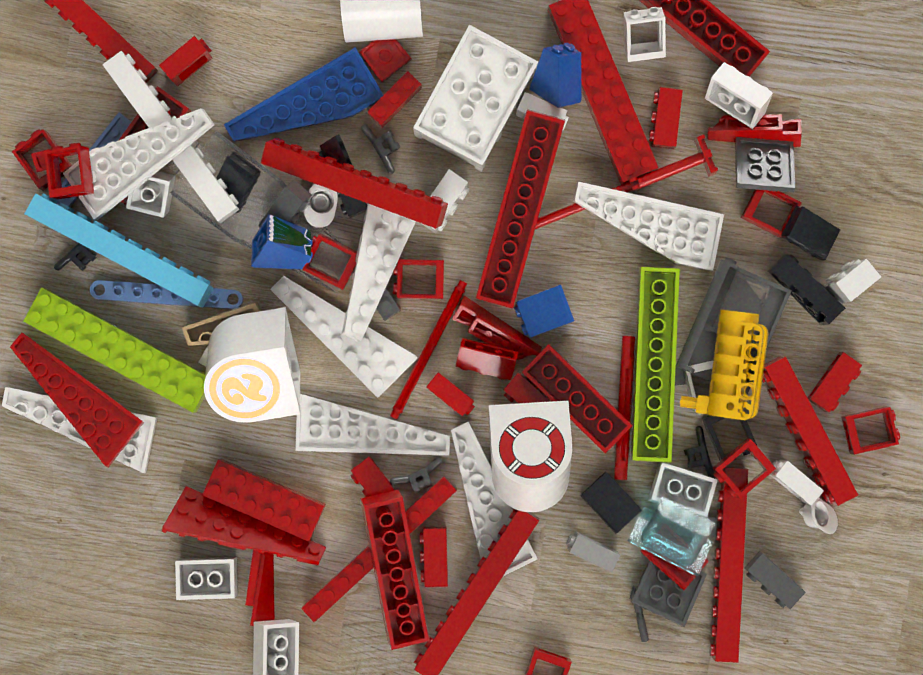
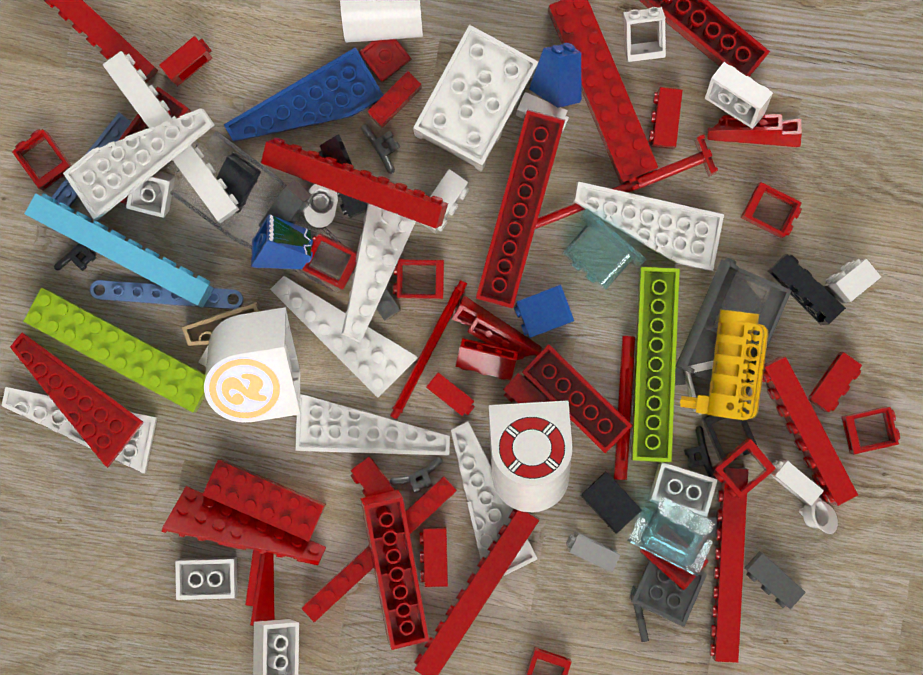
red plate [31,149,51,172] -> none
red window [44,143,94,200] -> none
dark grey plate [735,137,795,193] -> none
black piece [781,205,840,261] -> none
none -> clear light blue windscreen [562,209,646,290]

